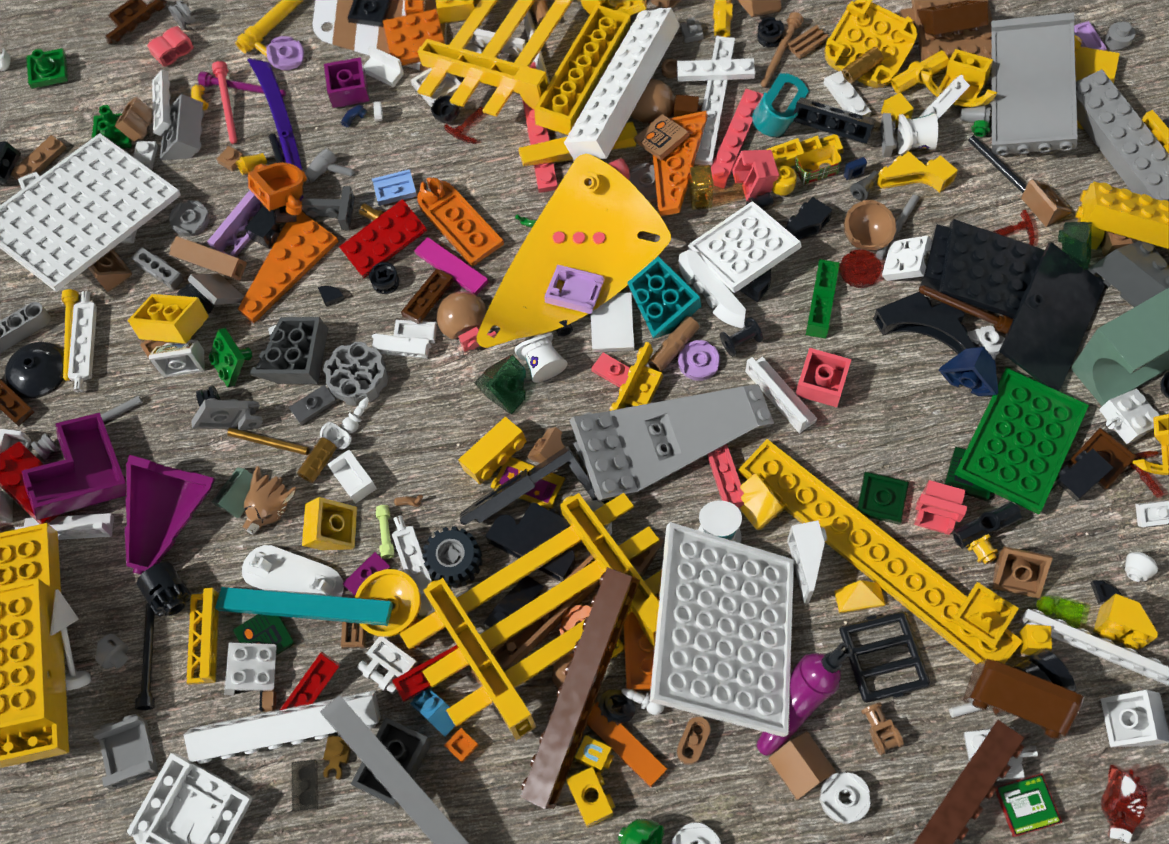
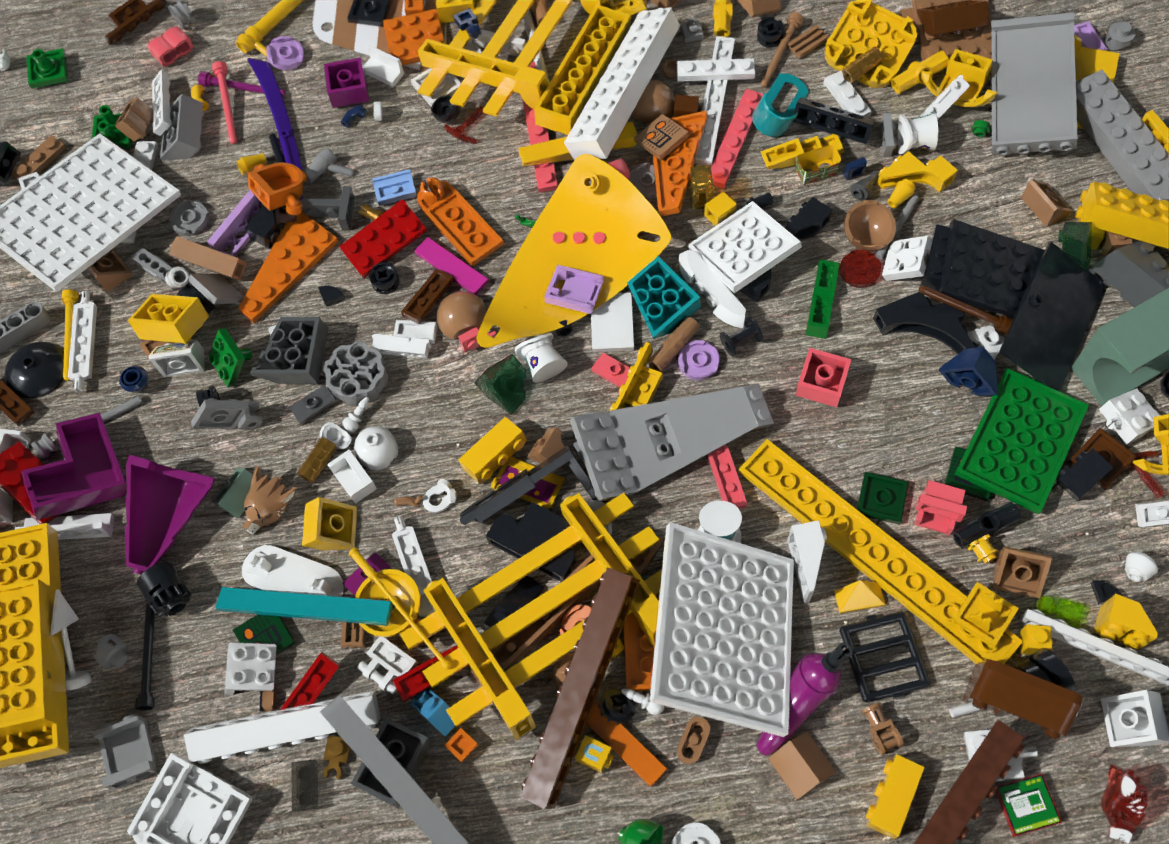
yellow fence [186,588,219,685] -> none
medium nougat plate [216,146,244,172] -> none
pearl gold bar [227,428,310,455] -> none
yellowish green bar [376,505,395,559] -> none
black wheel [423,526,483,588] -> none
yellow brick [566,767,615,828] -> none
coral plate [732,150,779,201] -> none
yellow piece [740,473,788,530] -> none
white fence [745,357,817,434] -> none
yellow head [772,166,797,196] -> none
white plate [820,772,870,824] -> none
yellow brick [881,92,914,128] -> none
light grey cone [961,105,991,123] -> none
black bar [968,135,1027,193] -> none
clear red piece [992,209,1035,246] -> none
none -> dark blue cone [119,366,148,393]
none -> white brick [165,267,189,289]
none -> yellow piece [348,547,451,670]
none -> white cylinder [354,426,398,470]
none -> white piece [423,479,457,513]
none -> dark blue plate [453,8,481,39]
none -> yellow brick [704,191,737,226]
none -> yellow brick [865,754,924,839]
none -> yellow cone [887,179,916,209]

